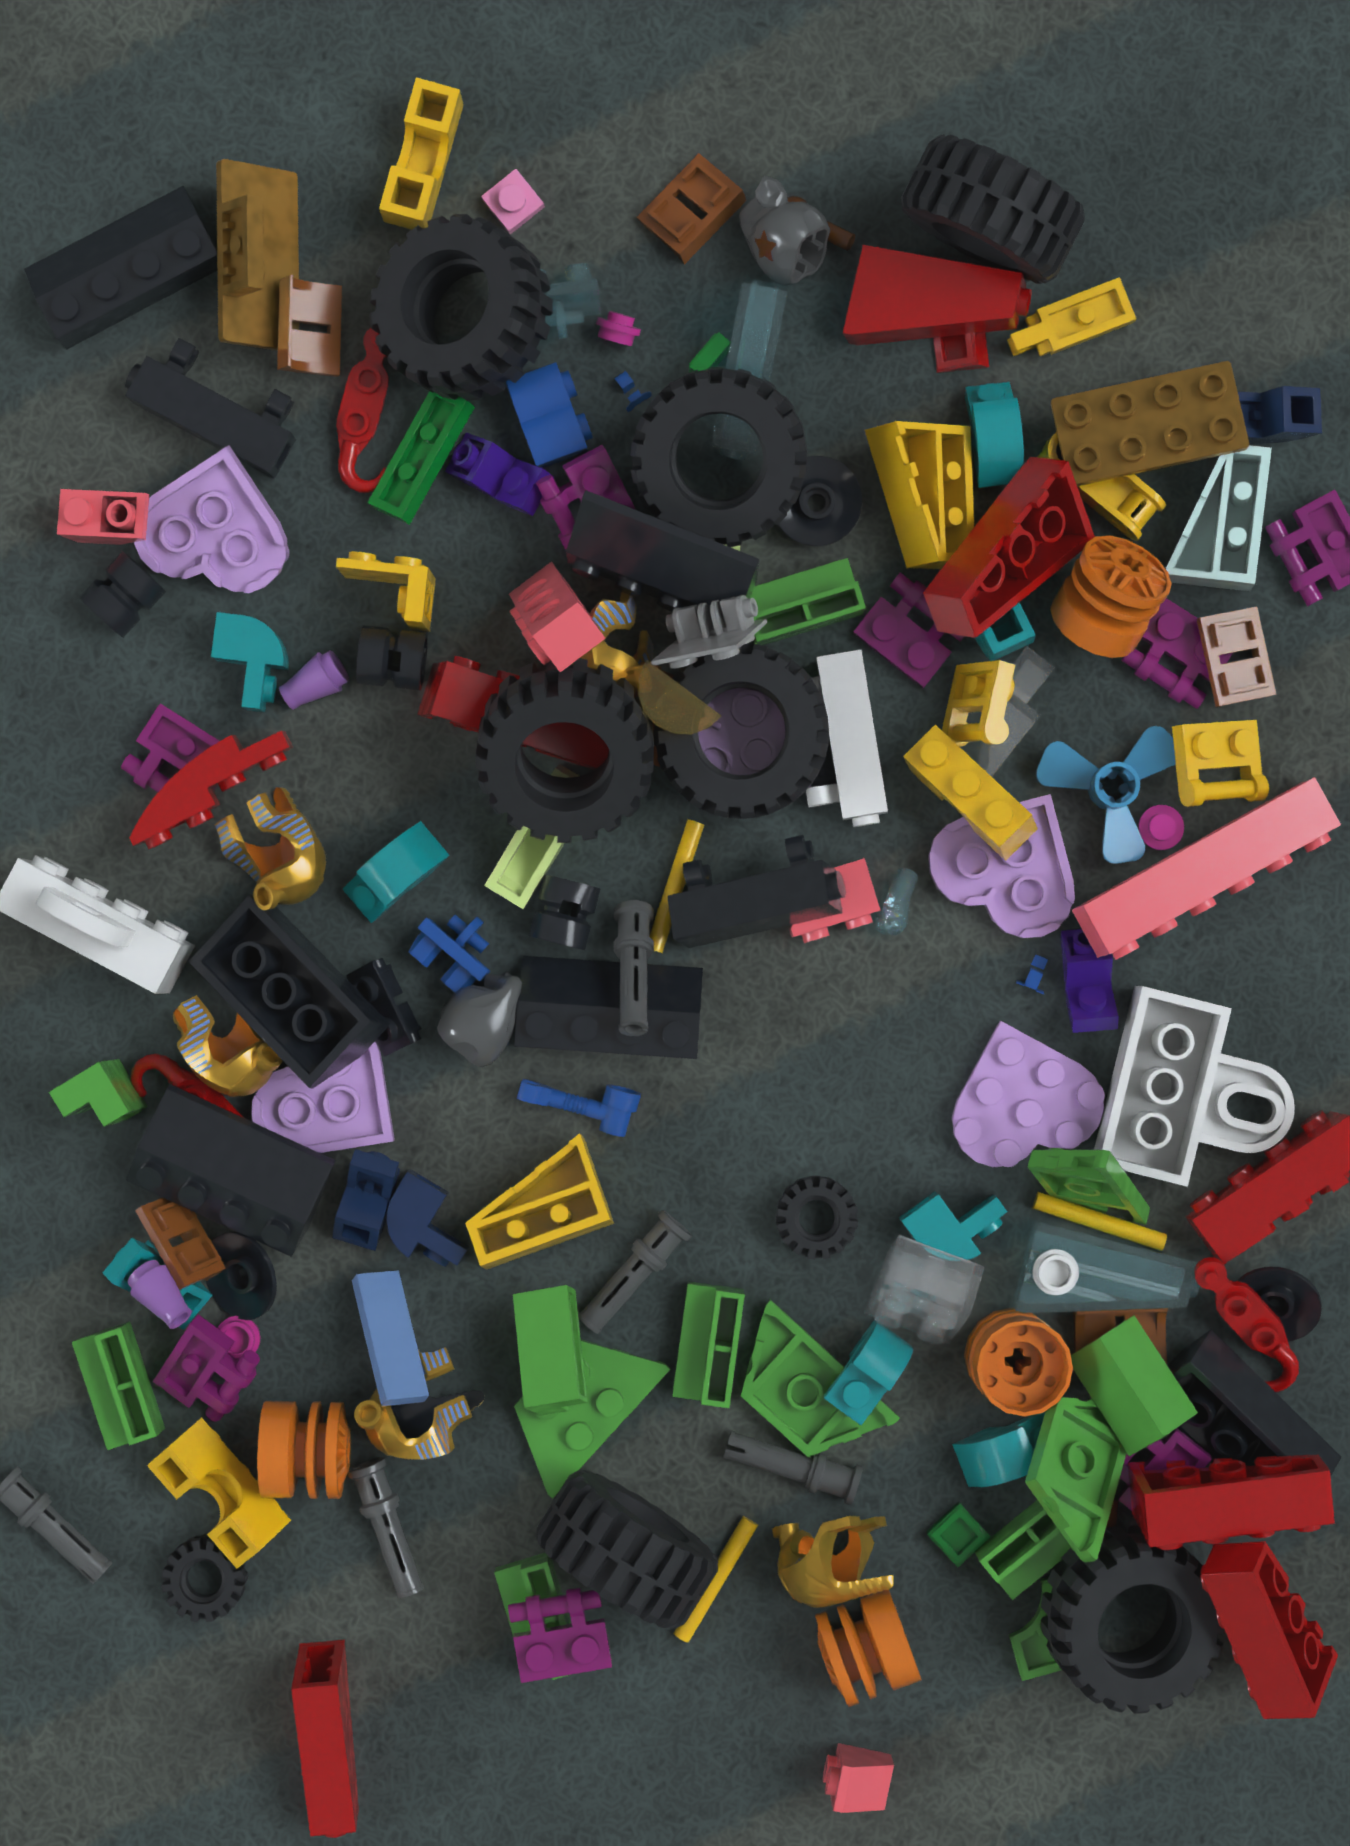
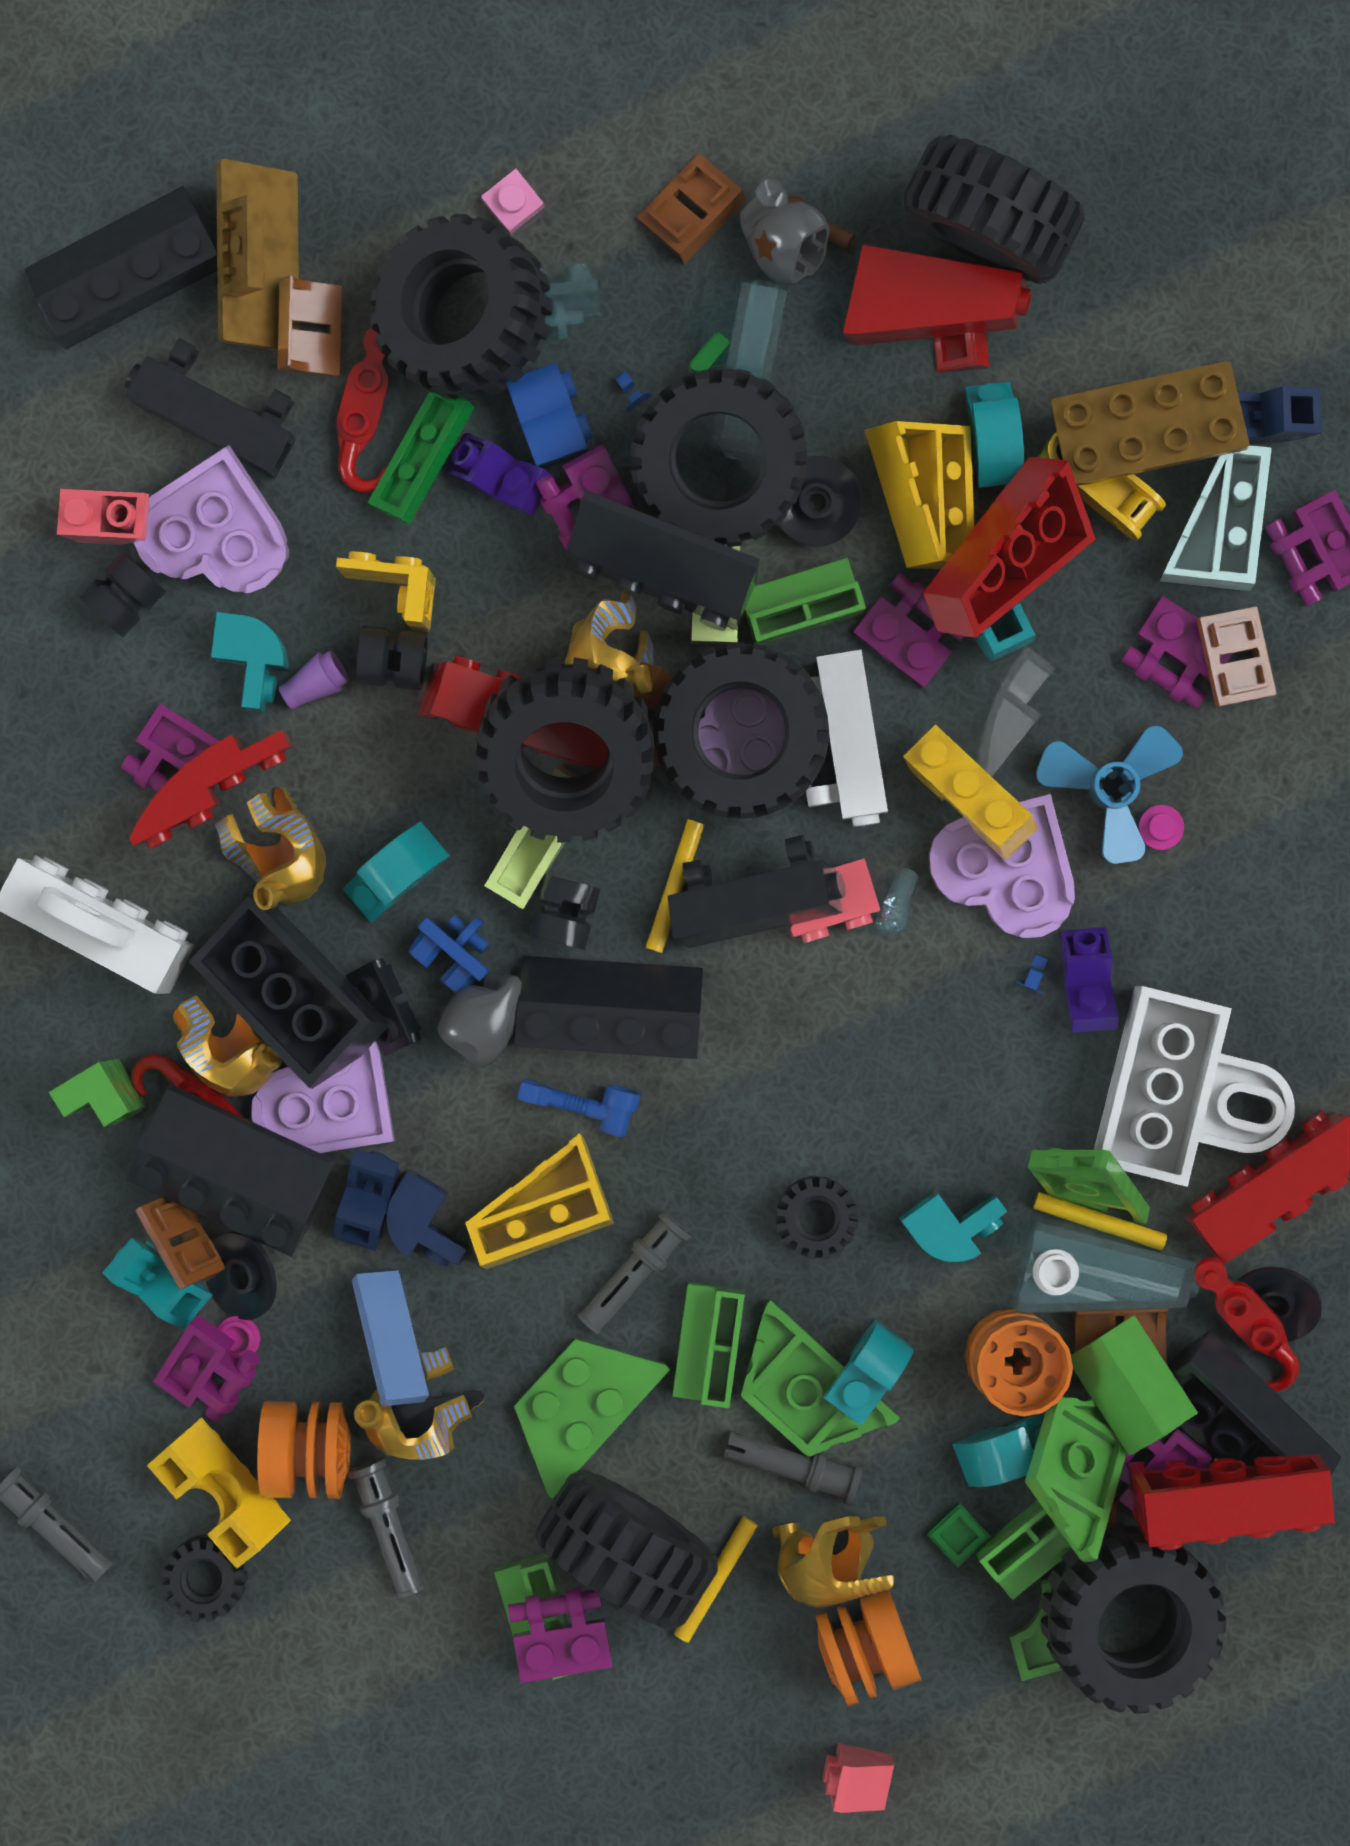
bright green piece [72,1321,165,1450] -> none
medium lavender cone [128,1260,192,1329] -> none
red slope [291,1640,359,1838] -> none
yellow arch [379,77,464,230] -> none
coral brick [509,561,606,672] -> none
bright green piece [513,1285,587,1415] -> none
dark pink plate [596,311,641,346] -> none
dark grey pin [614,900,654,1036] -> none
clear yellow plate [638,660,722,735] -> none
light grey hinge [651,595,768,668] -> none
clear slope [864,1235,985,1345] -> none
yellow plate [942,660,1015,747] -> none
lavender plate [952,1021,1105,1167] -> none
yellow hinge [1007,277,1136,357] -> none
orange wheel [1050,535,1172,658] -> none
coral brick [1072,777,1341,960] -> none
yellow plate [1172,720,1269,807] -> none
red wedge [1201,1541,1338,1719] -> none

